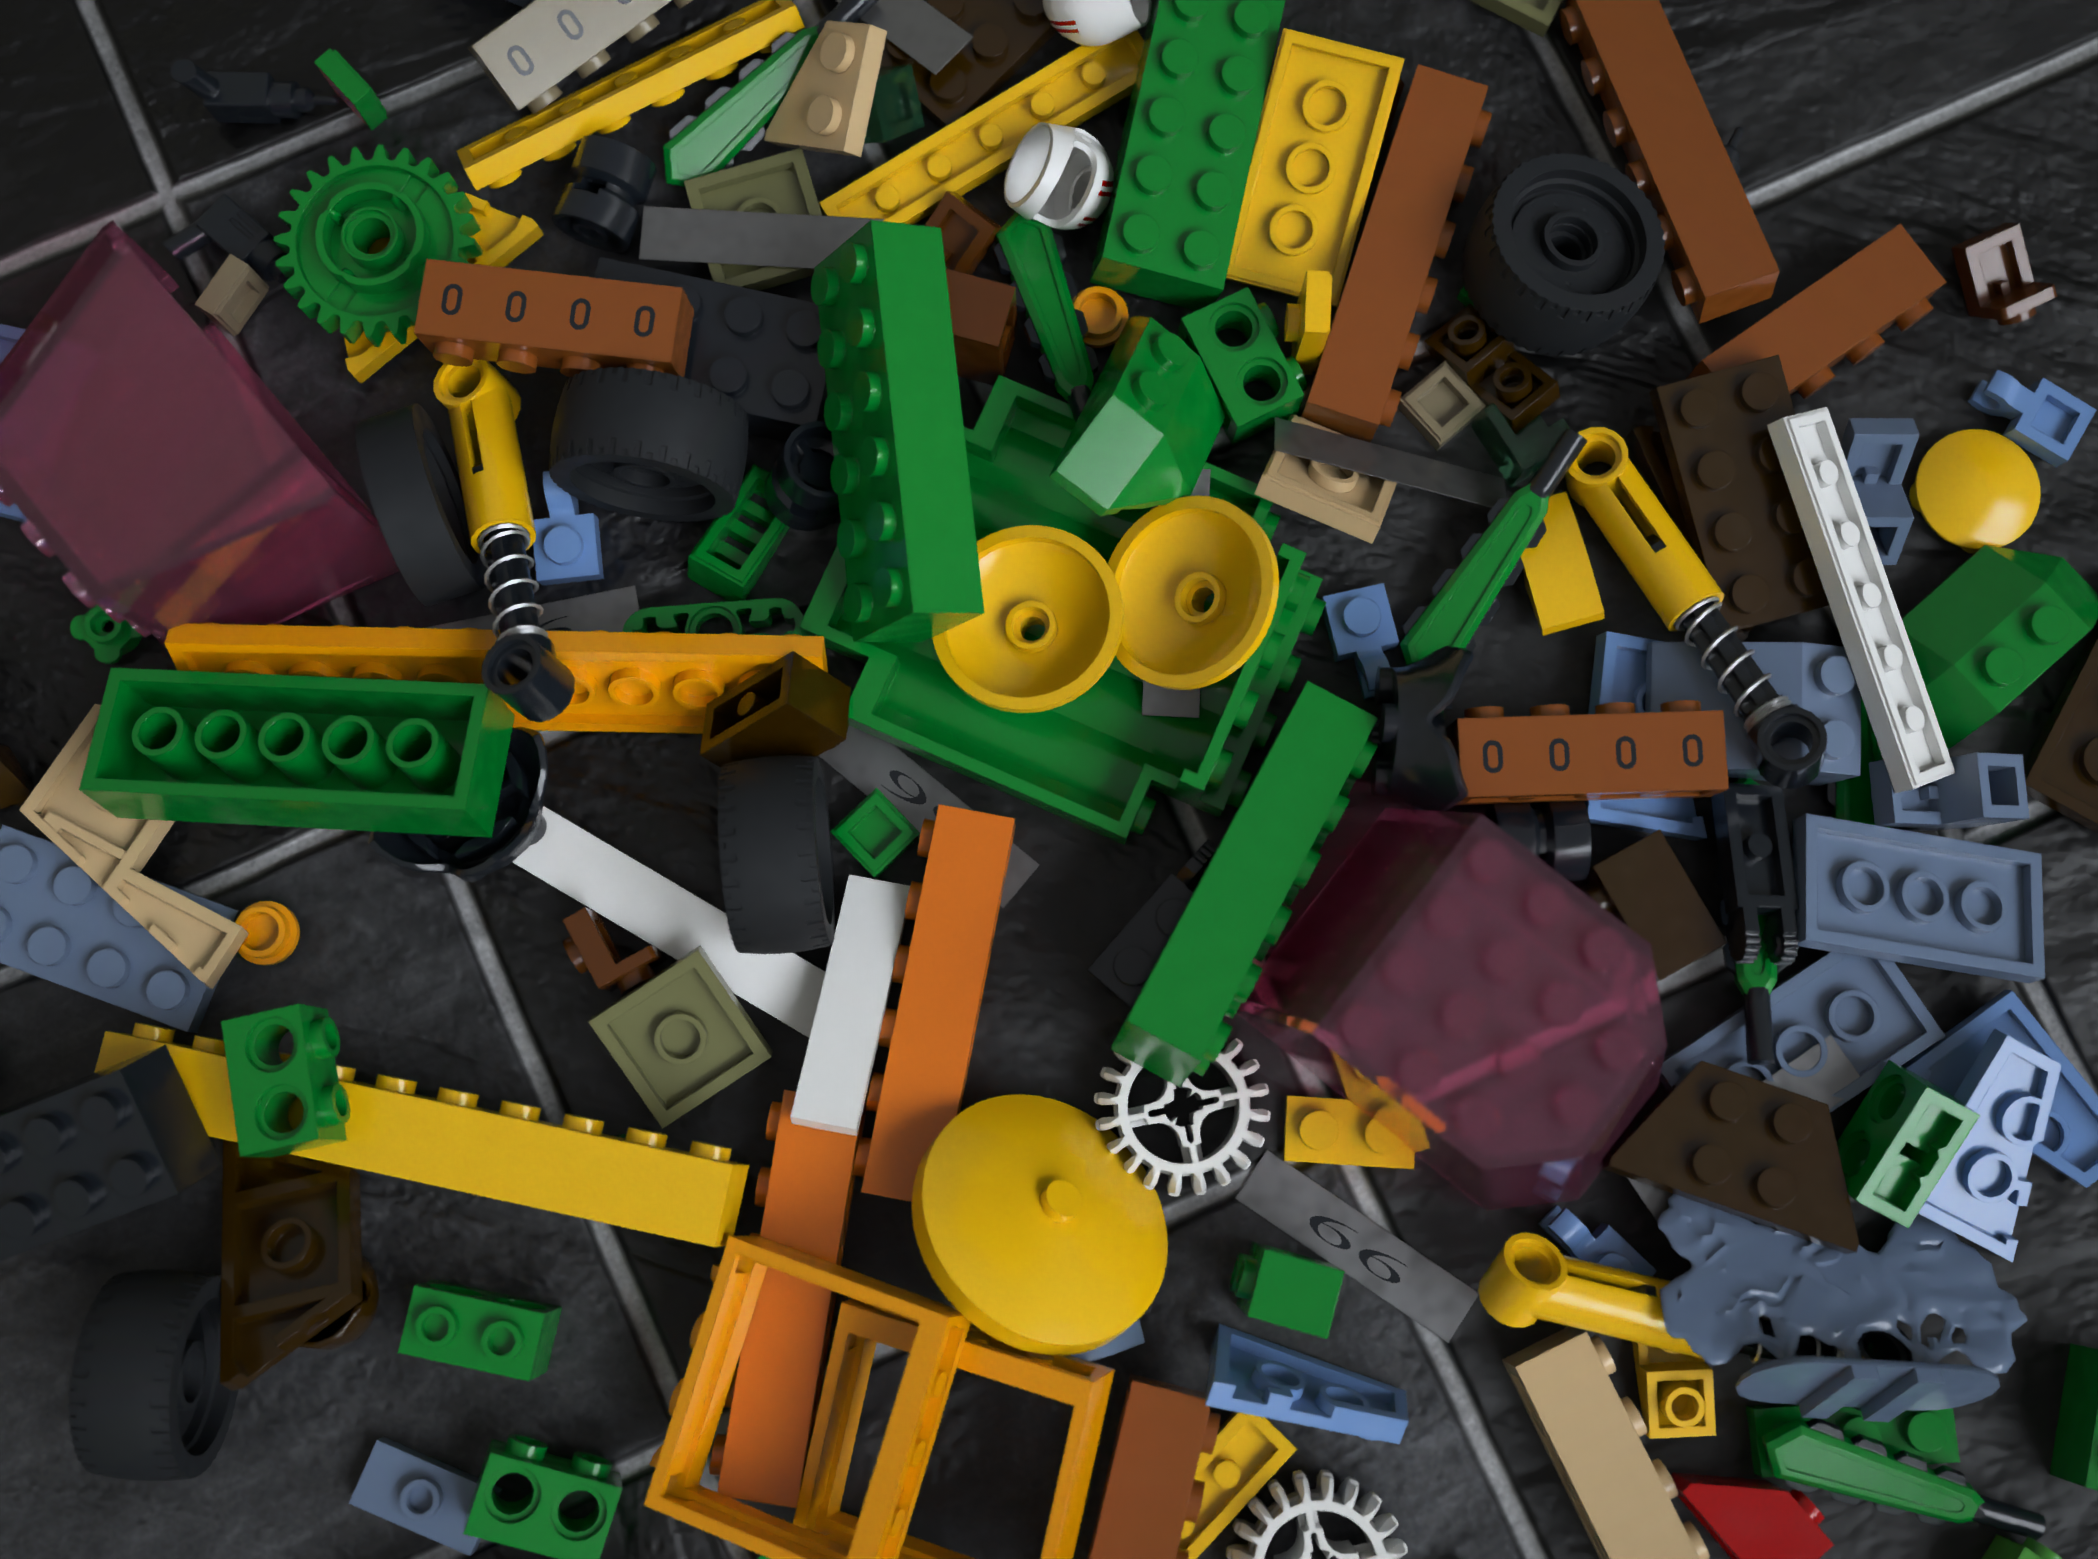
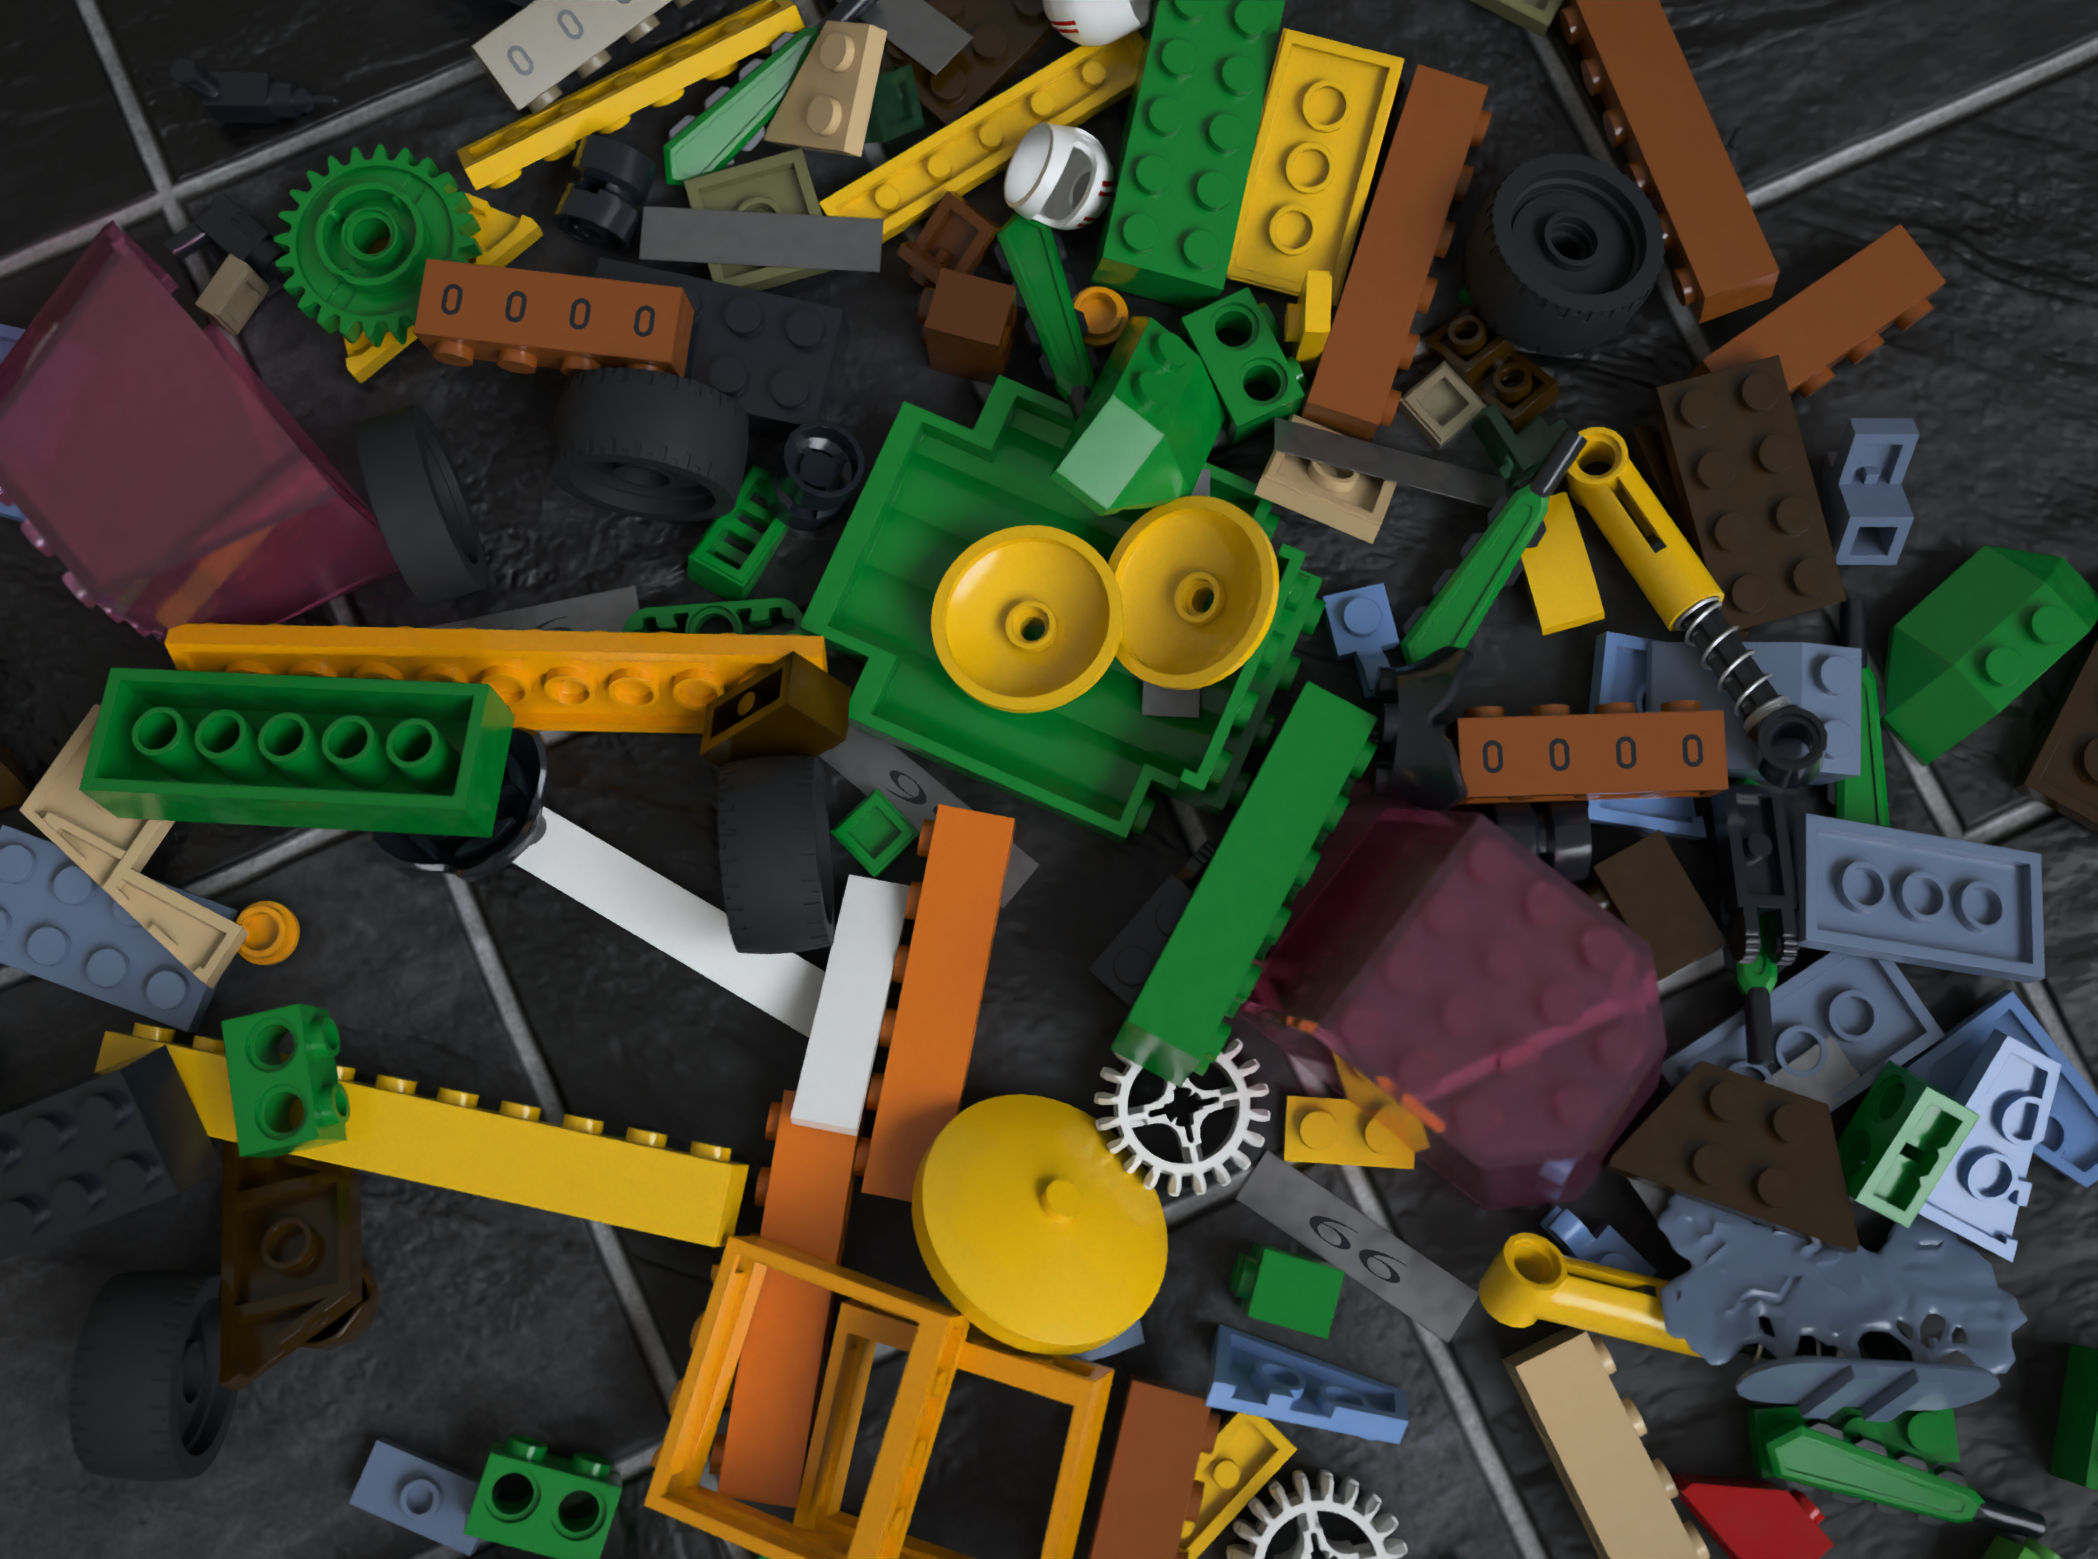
green plate [70,589,148,664] -> none
green tile [314,48,388,131] -> none
green brick [398,1280,562,1381] -> none
piece [433,359,575,722] -> none
medium blue plate [533,471,604,586] -> none
reddish brown bracket [562,907,666,995] -> none
olive plate [589,945,773,1129] -> none
green brick [811,220,984,642] -> none
yellow slope [1632,1342,1716,1439] -> none
white tile [1767,407,1955,794] -> none
sand blue brick [1869,752,2030,831] -> none
yellow dish [1909,429,2041,554] -> none
reddish brown bracket [1951,223,2057,325] -> none
medium blue plate [1968,370,2097,468] -> none

